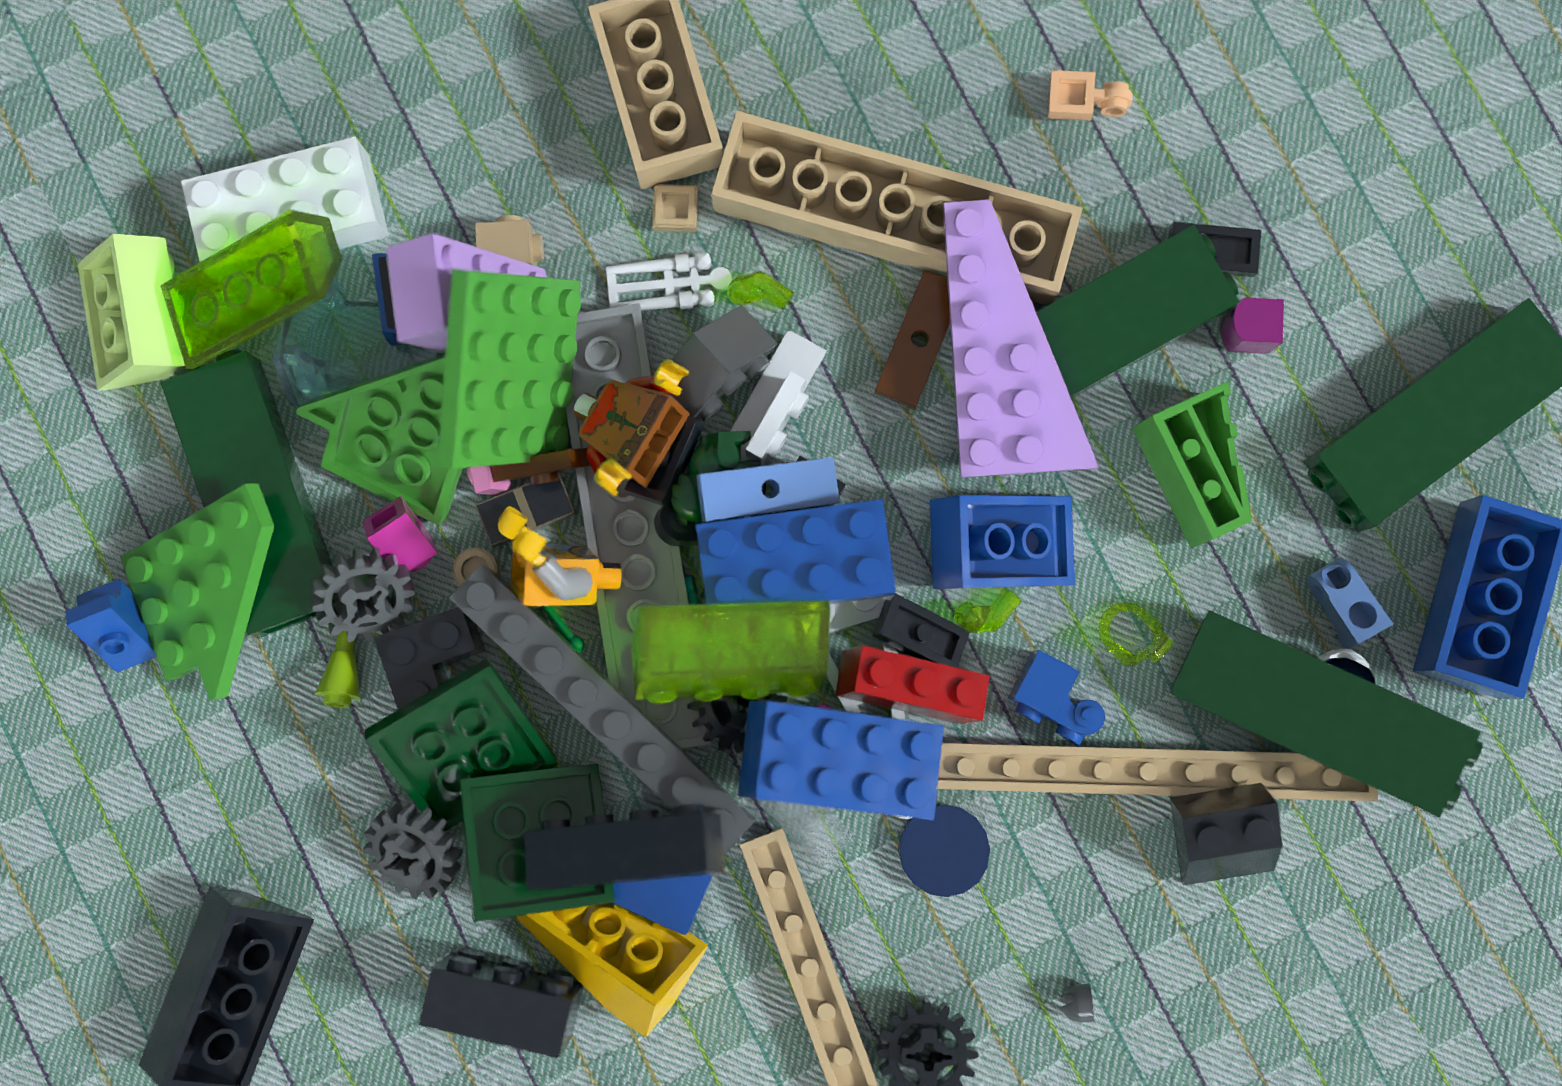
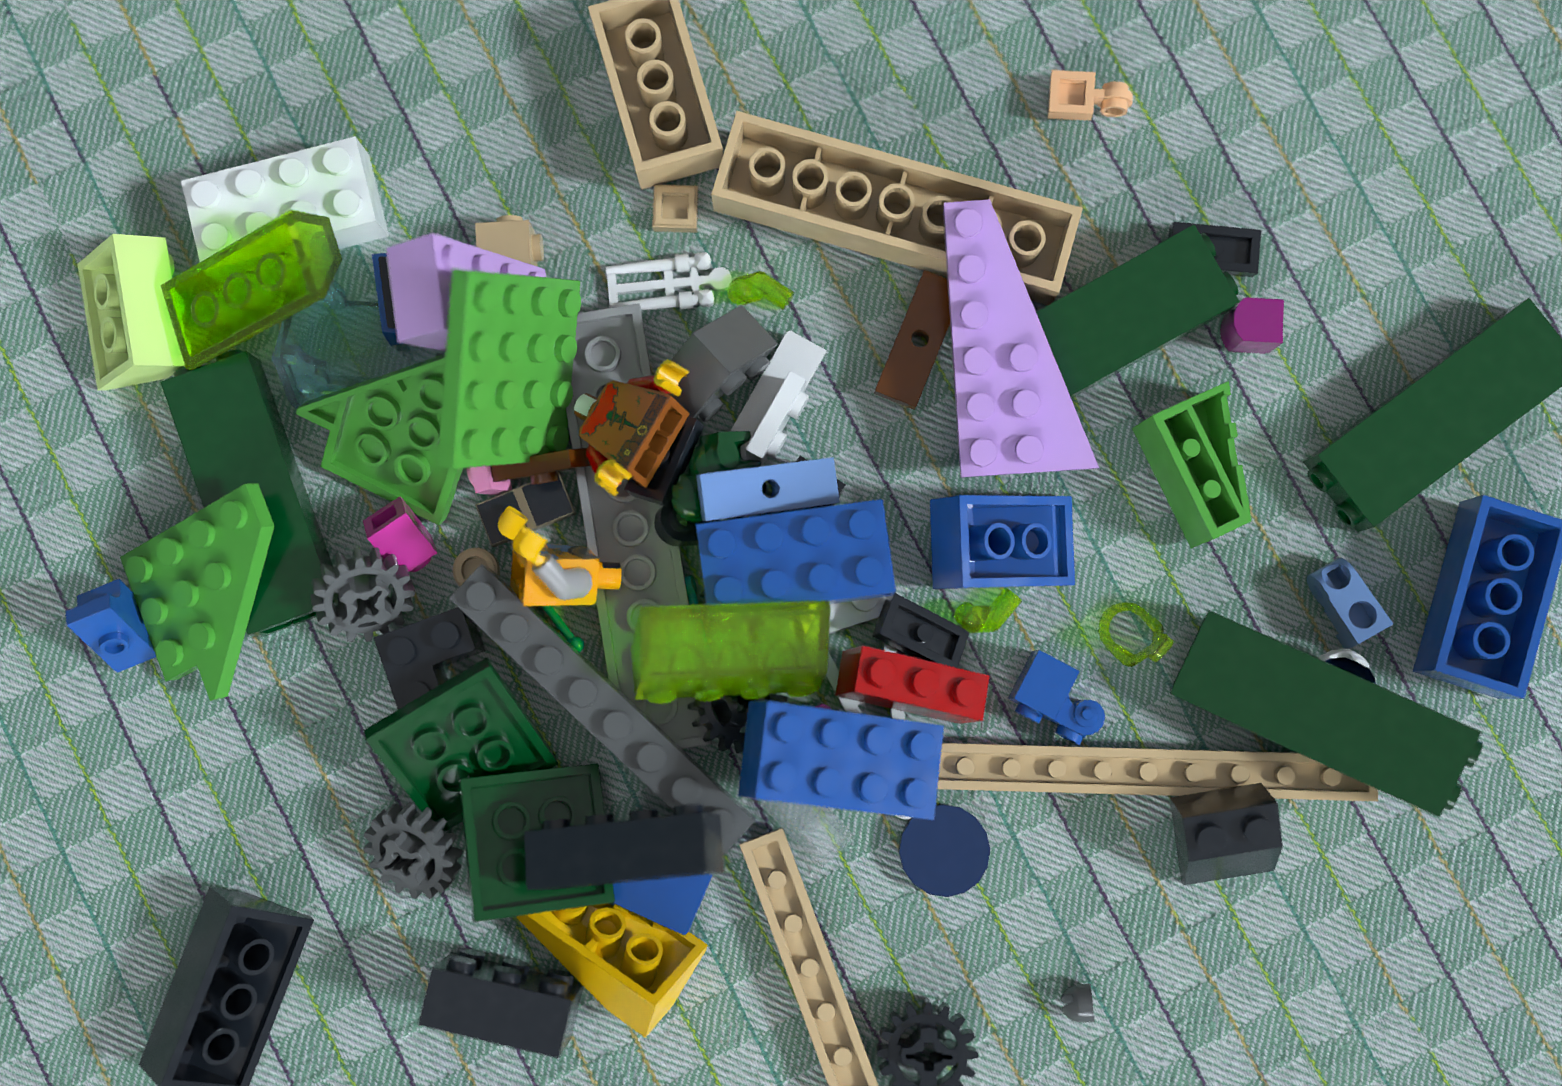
lime cone [315,630,361,708] -> none

